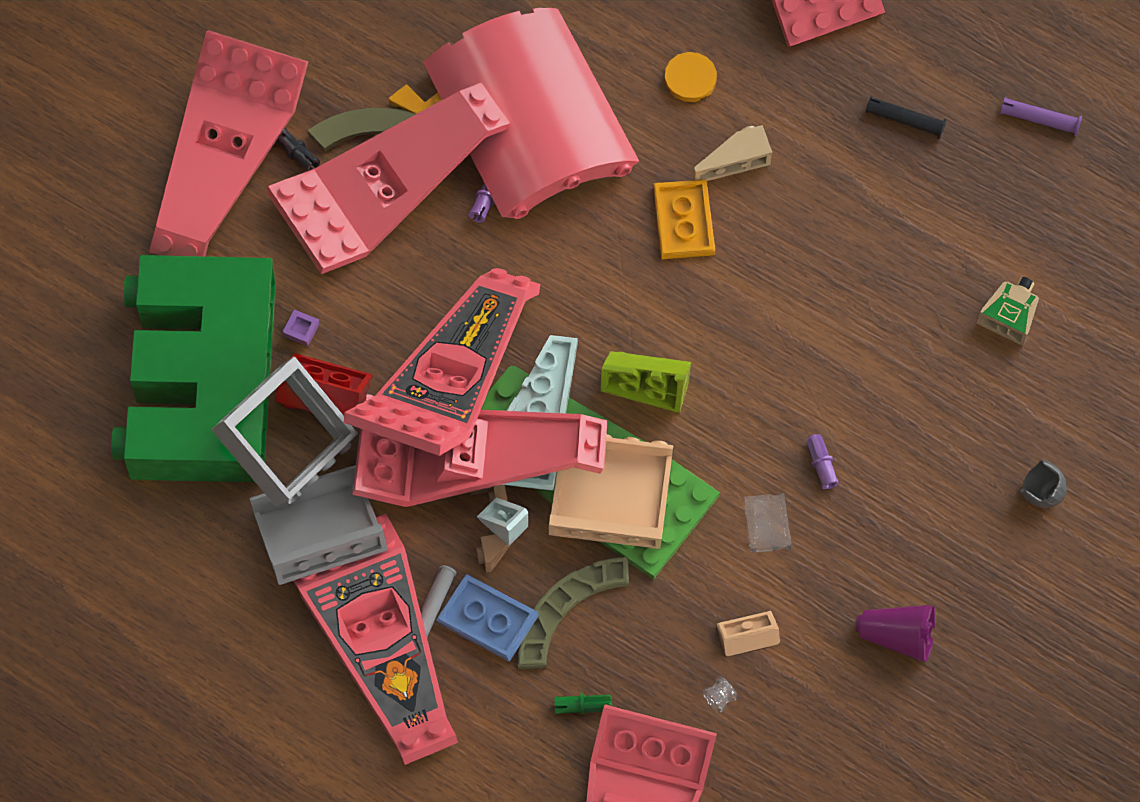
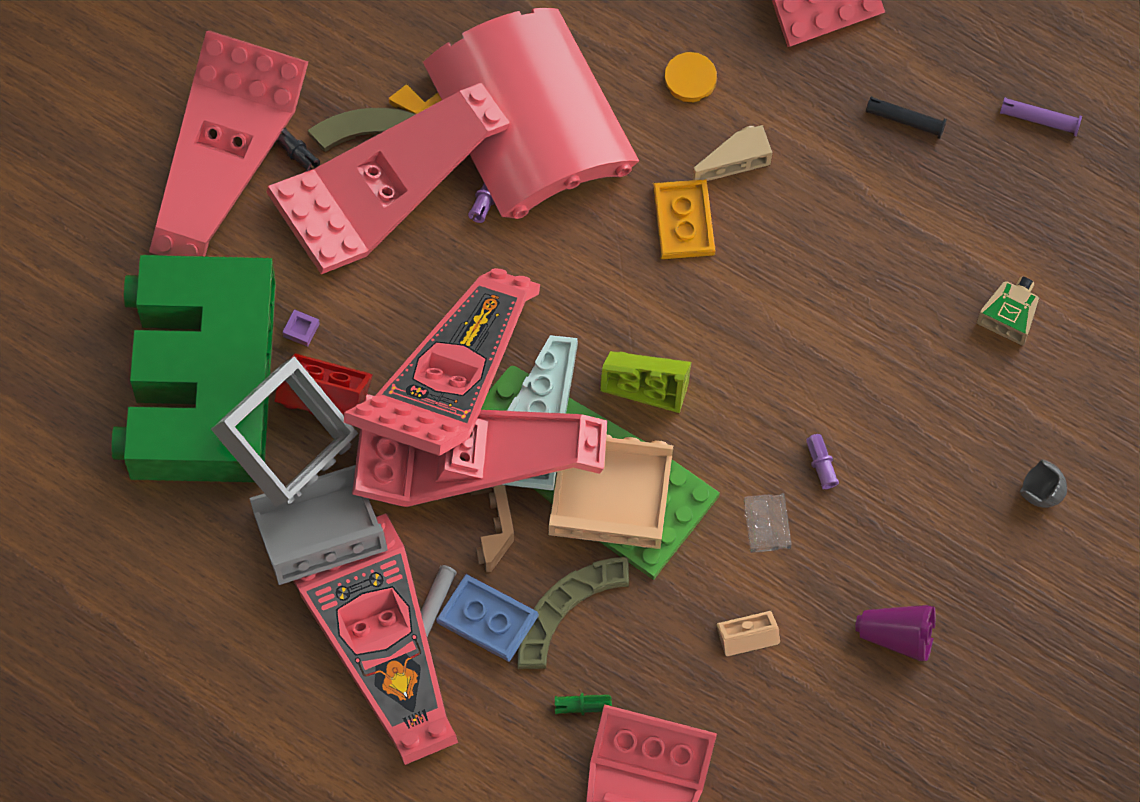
light aqua slope [477,498,528,546] -> none
clear wheel [702,676,738,713] -> none

